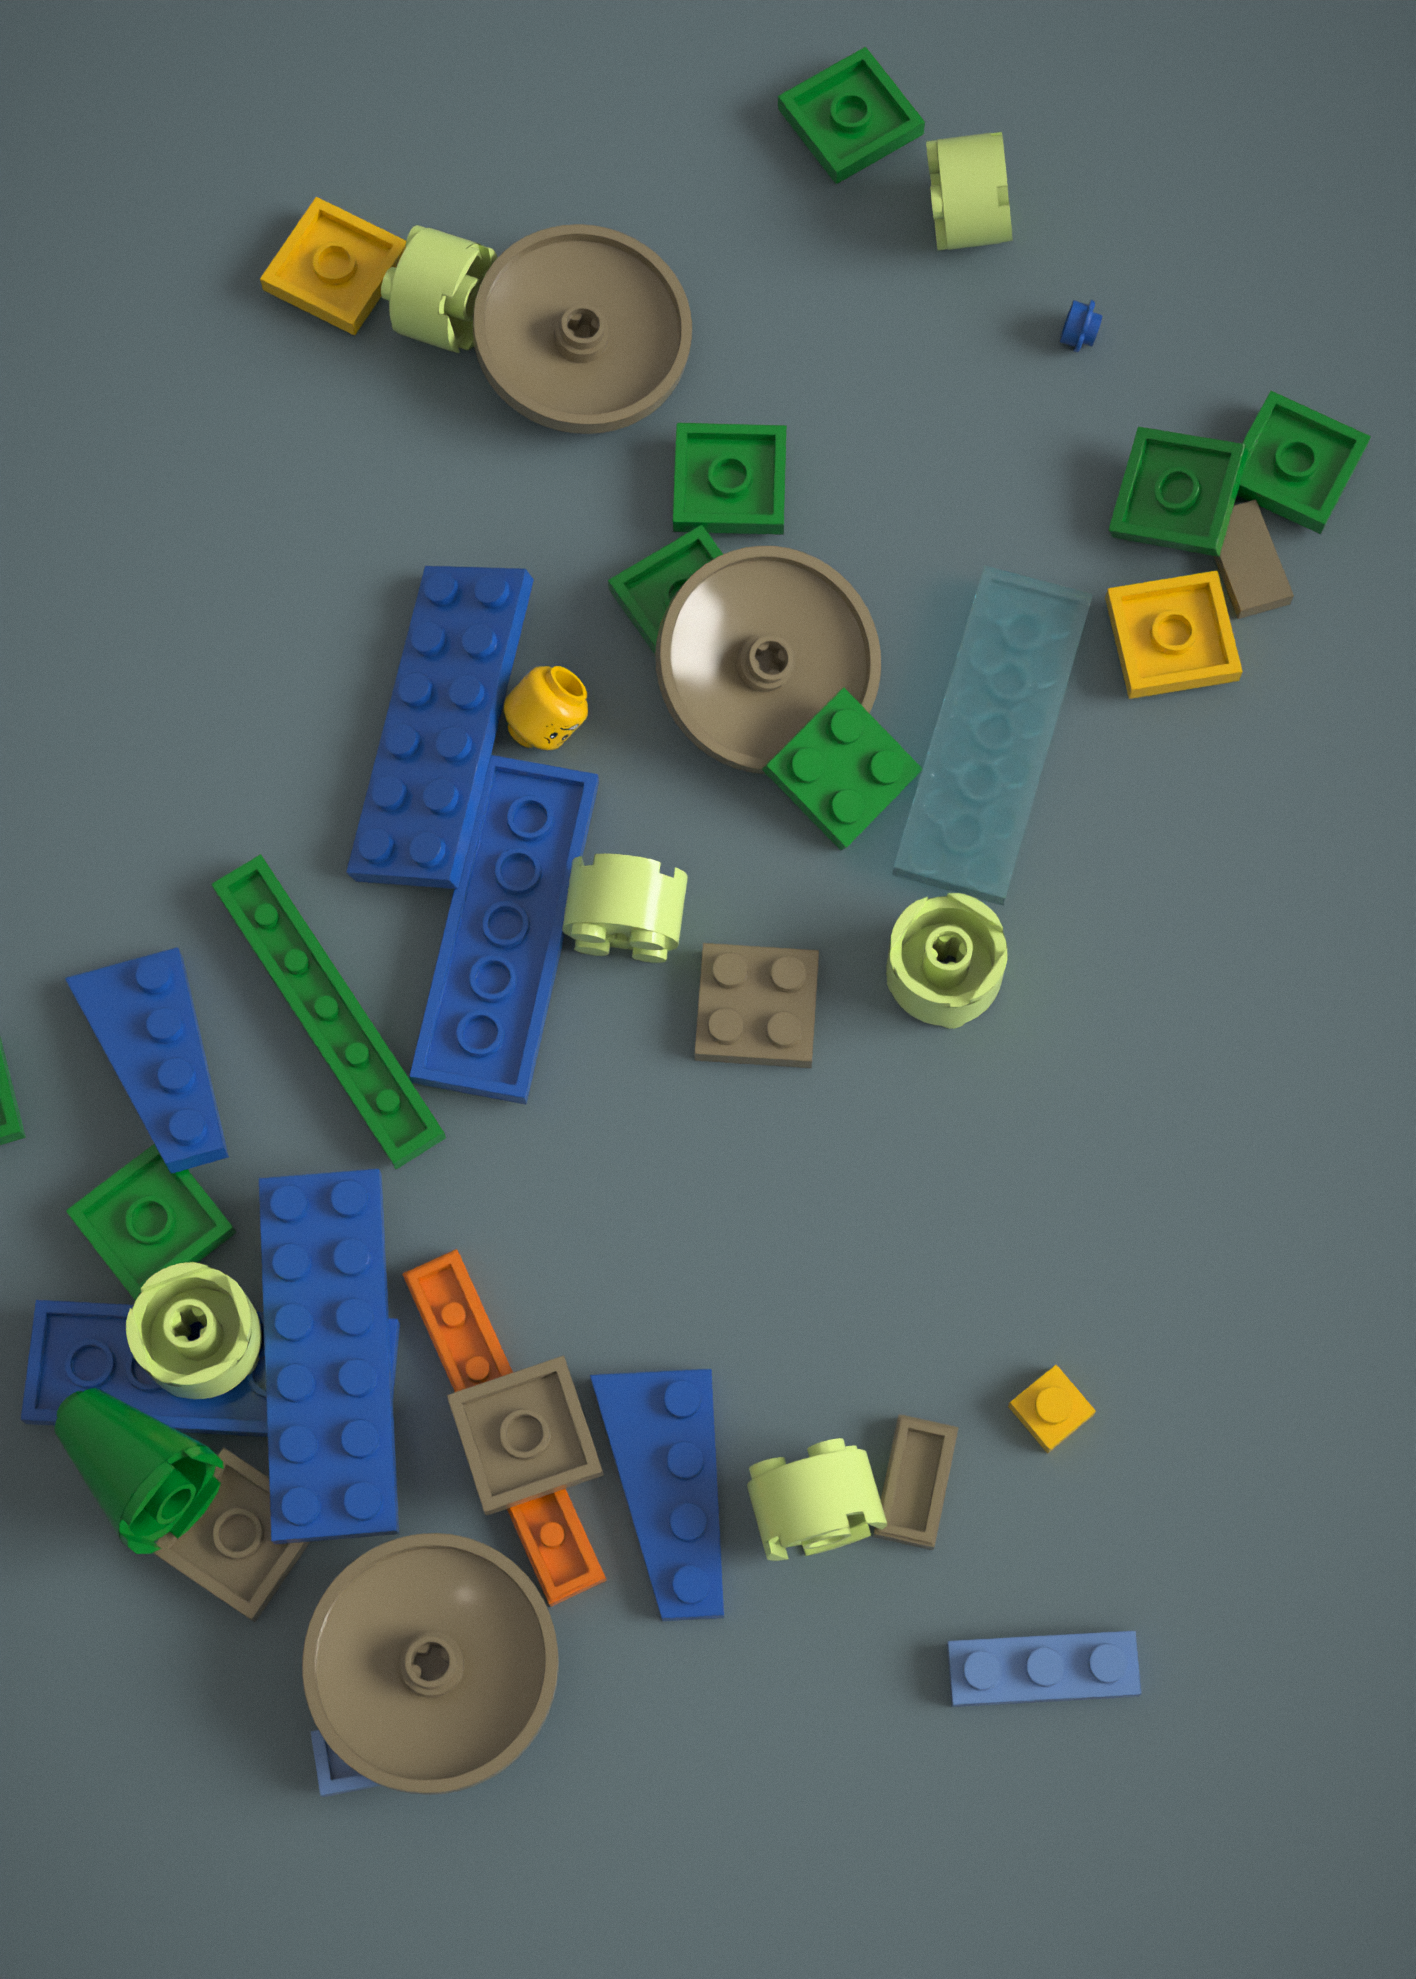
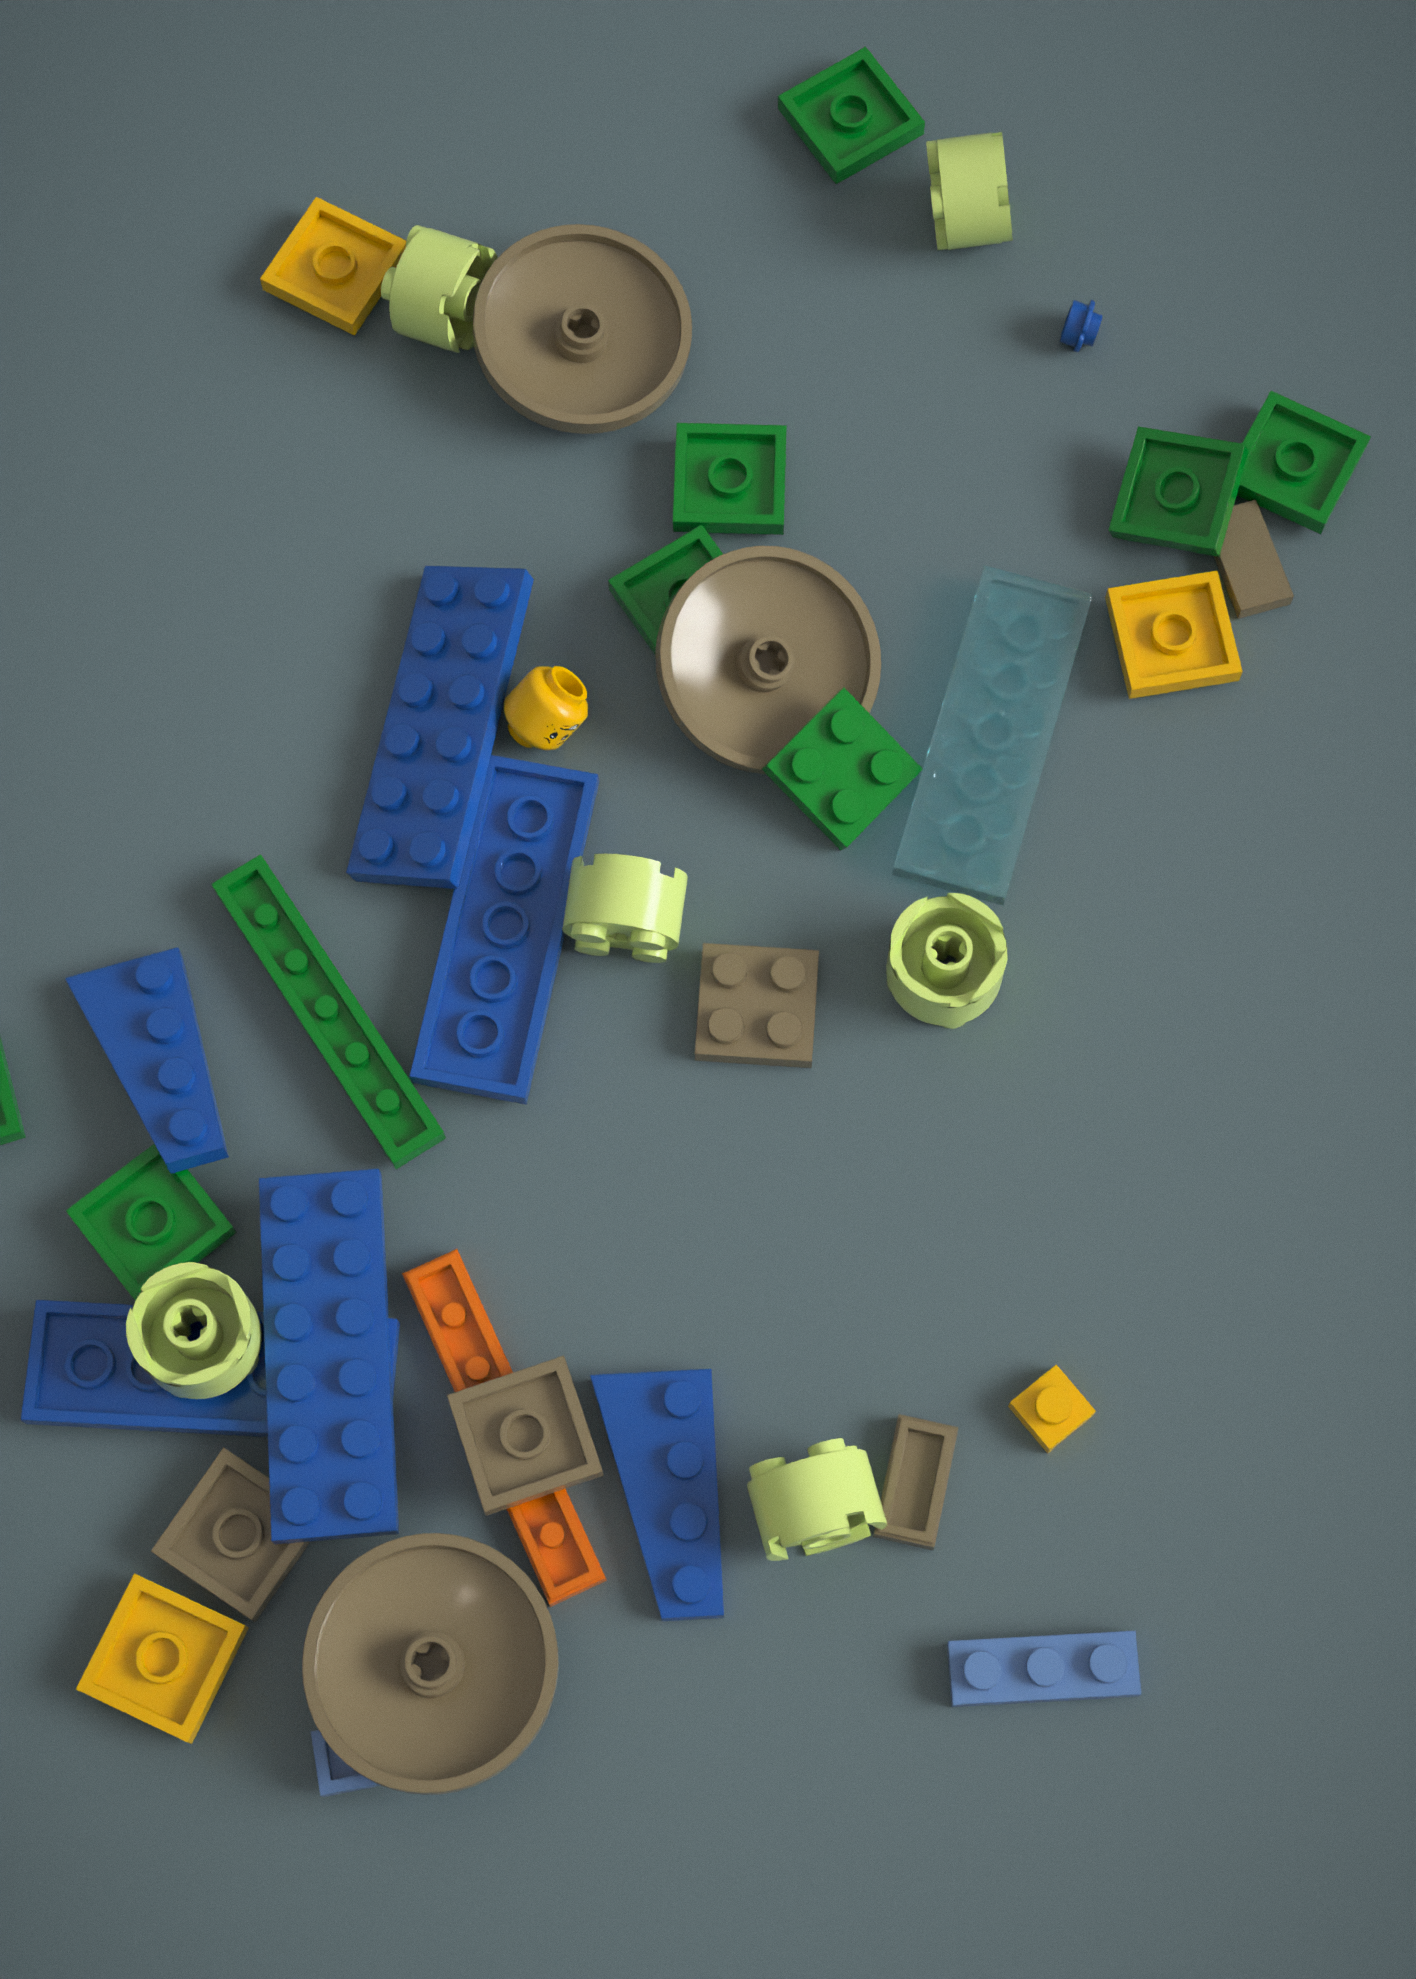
green cone [54,1388,224,1554] -> none
none -> yellow plate [76,1573,249,1744]

